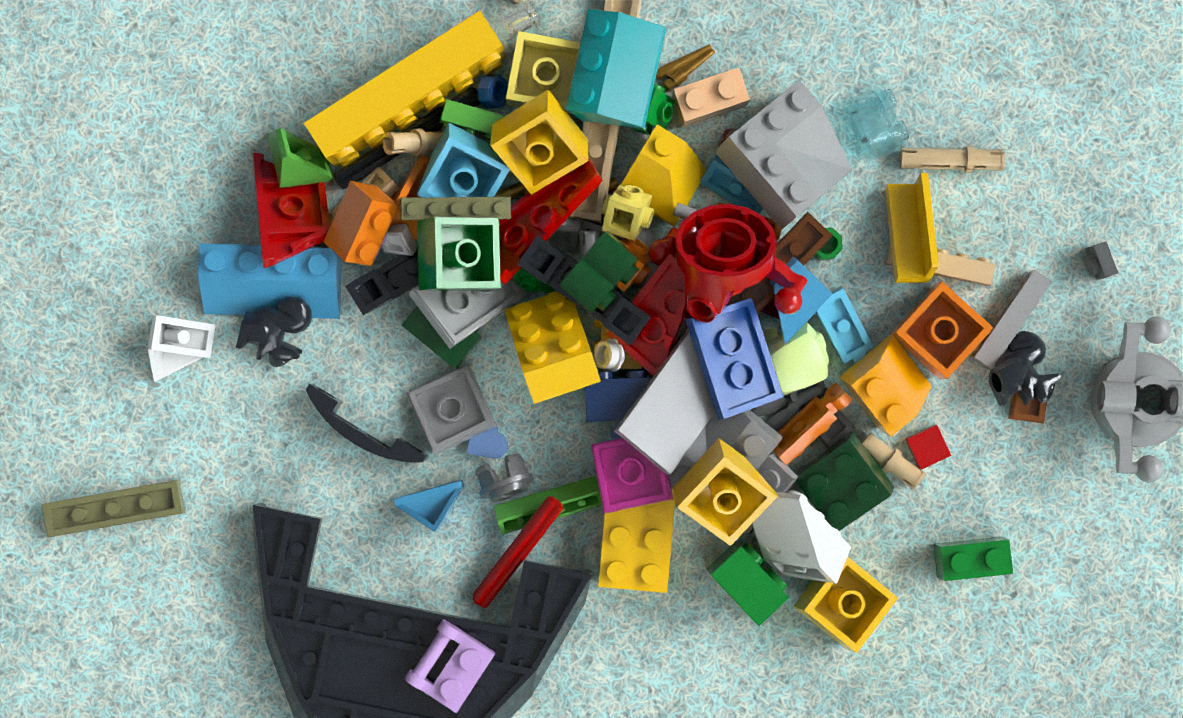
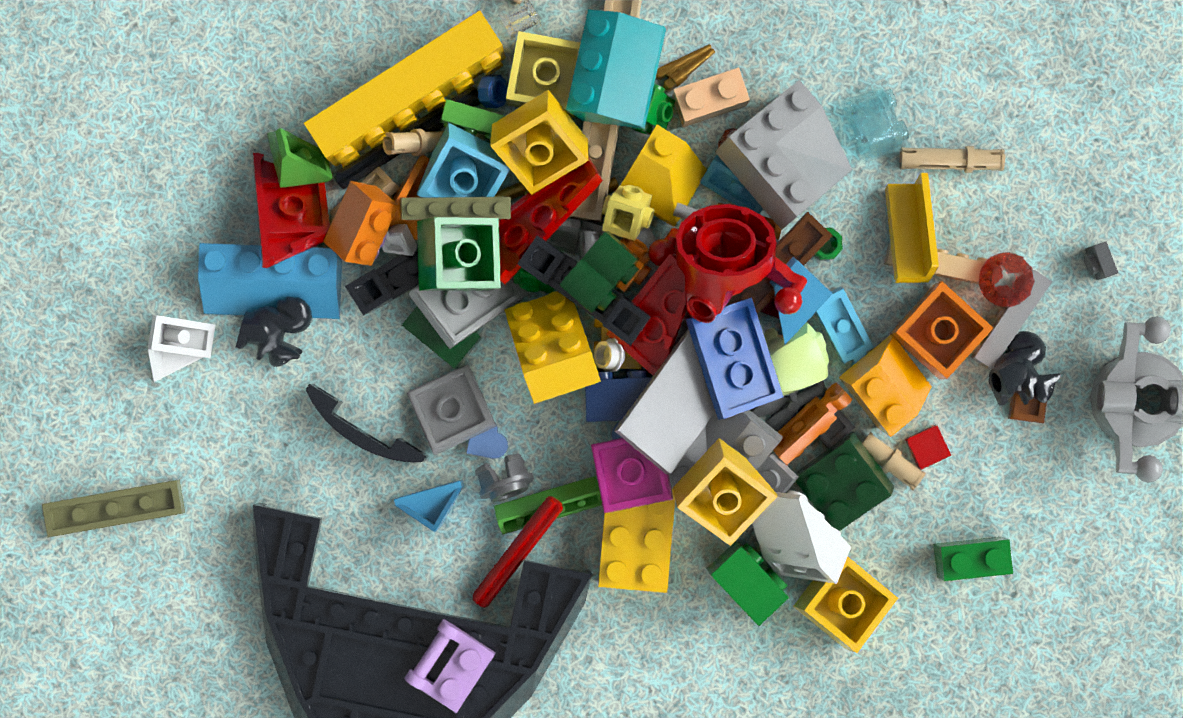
none -> clear red gear [979,252,1035,307]

